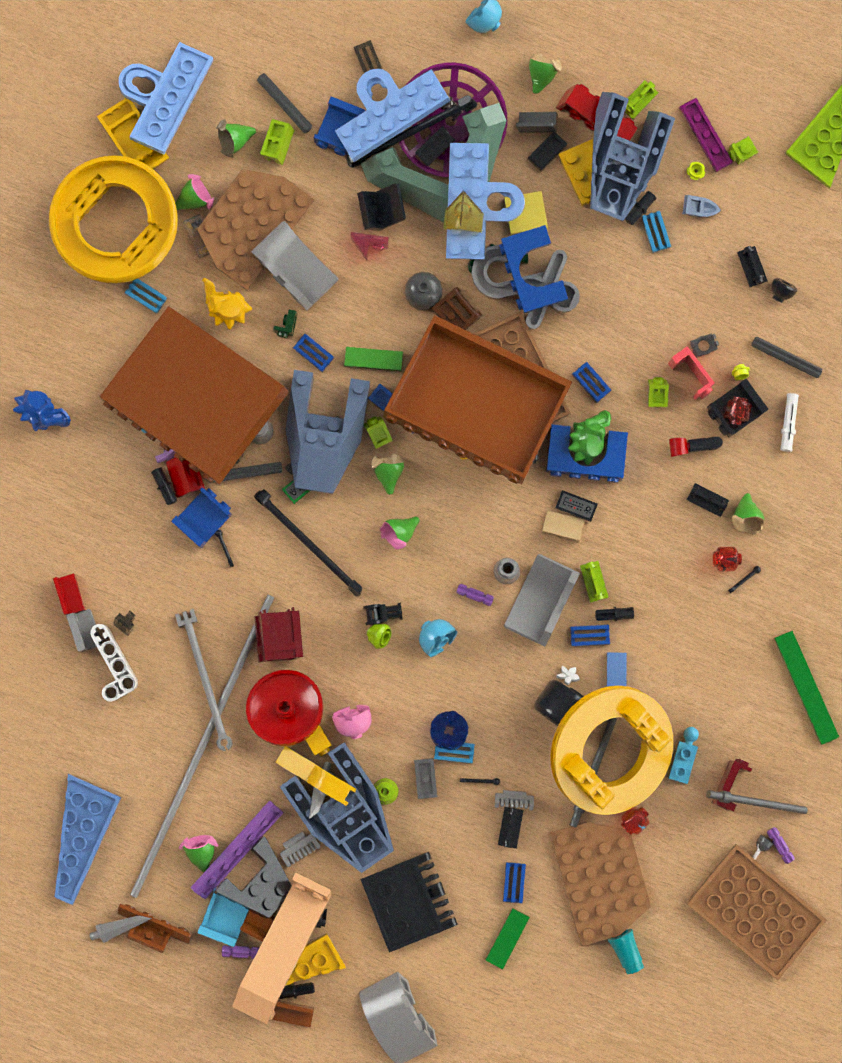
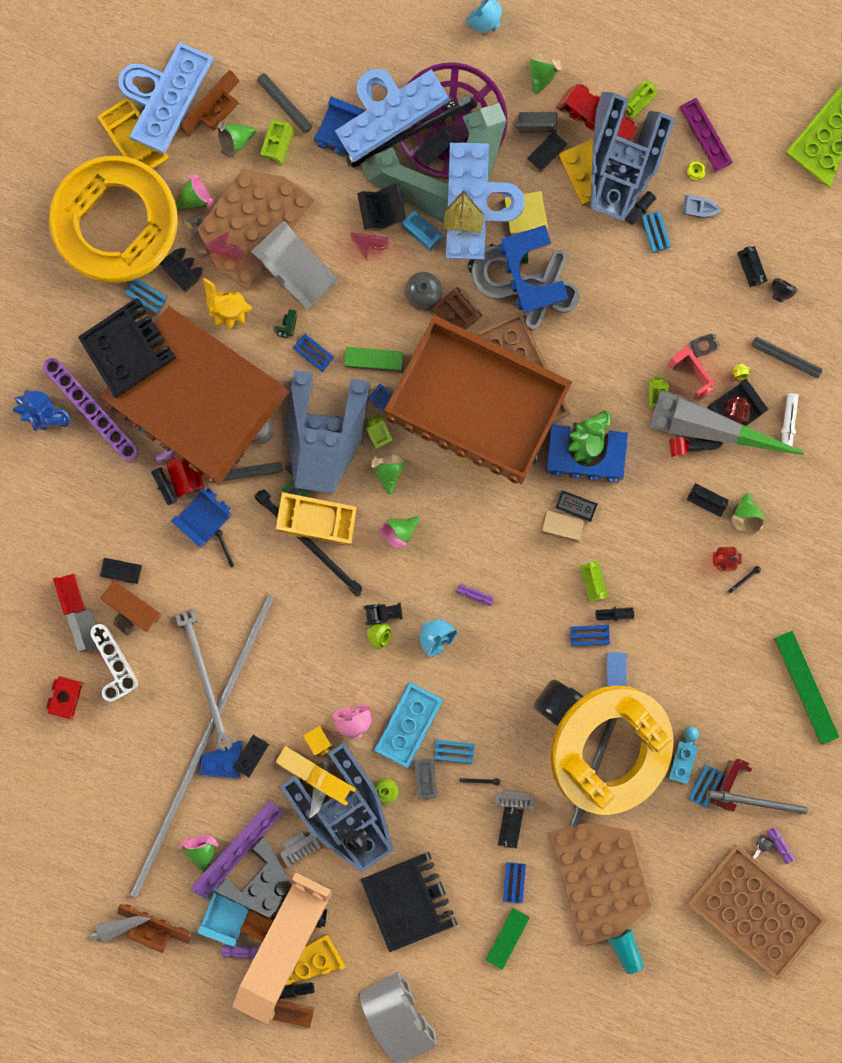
medium blue wing [55,774,122,905] -> none
red dish [246,670,324,746] -> none
dark red container [254,607,303,663] -> none
clear smoke tile [353,40,382,73] -> none
clear blue plate [430,711,469,751] -> none
light grey plant [494,558,520,584] -> none
light grey panel [504,554,580,647] -> none
white plant [556,666,580,686] -> none
blue tile [572,362,611,403] -> none
clear red head [621,806,650,835] -> none
lime bracket [728,136,758,165] -> none
none -> medium lavender beam [43,358,139,462]
none -> red brick [46,676,83,720]
none -> black hinge [78,298,176,398]
none -> black tile [100,558,142,584]
none -> dark orange panel [100,580,161,632]
none -> black plate [160,248,203,293]
none -> dark orange bracket [180,70,240,136]
none -> blue wing [200,741,243,778]
none -> clear pink slope [205,231,244,260]
none -> black hinge [233,735,270,778]
none -> yellow slope [275,492,357,545]
none -> black brick [342,829,368,855]
none -> medium azure tile [374,682,443,768]
none -> dark azure hinge [402,210,444,252]
none -> light grey plate [650,390,804,455]
none -> dark azure tile [688,764,723,808]

